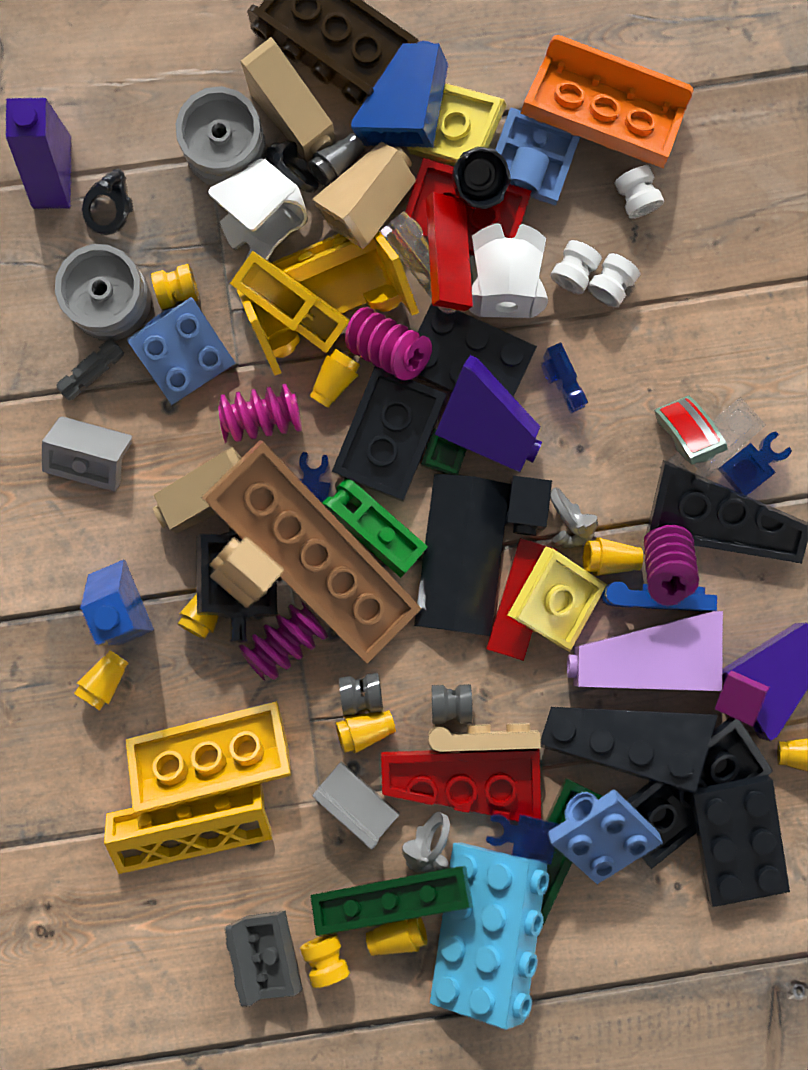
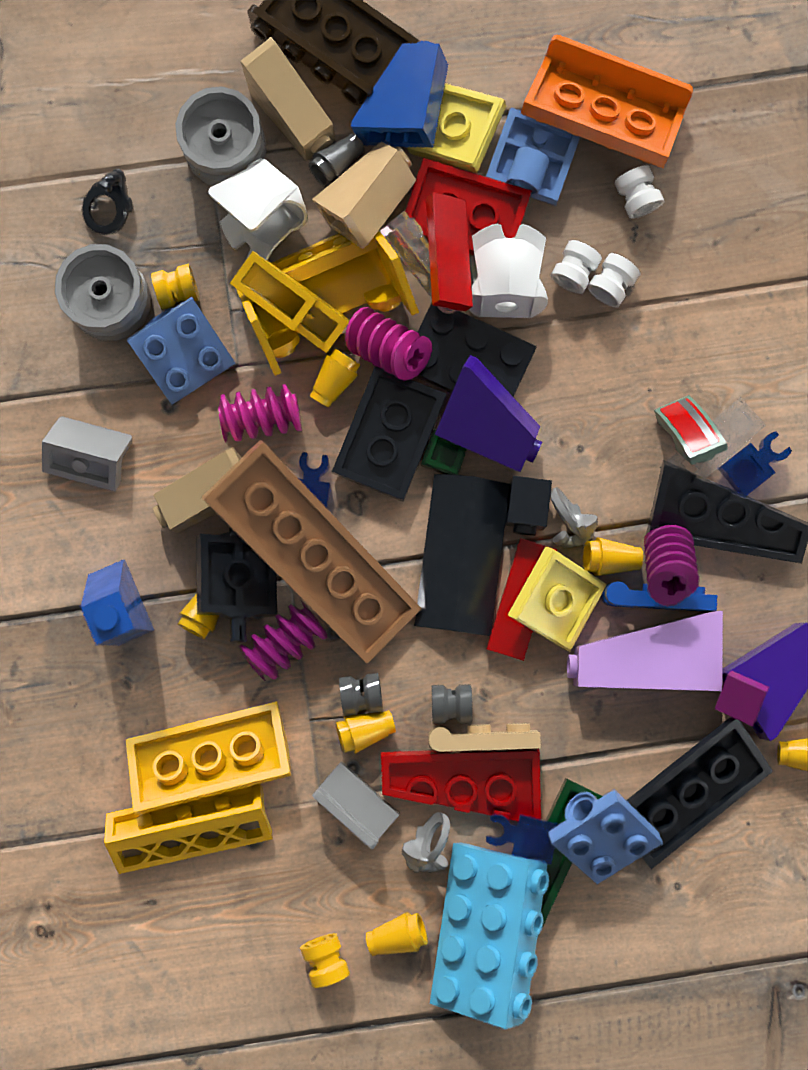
dark purple slope [6,98,71,209] -> none
dark grey axle [56,339,124,401] -> none
yellow cone [74,650,129,711] -> none
tan brick [210,537,284,608] -> none
dark grey bracket [225,910,302,1007] -> none
black piece [265,140,319,193] -> none
dark green plate [310,866,473,936] -> none
green plate [322,478,428,578] -> none
black hair [452,146,511,209] -> none
clear blue plate [541,342,588,414] -> none
black wing [541,707,717,795] -> none
black plate [690,774,790,908] -> none

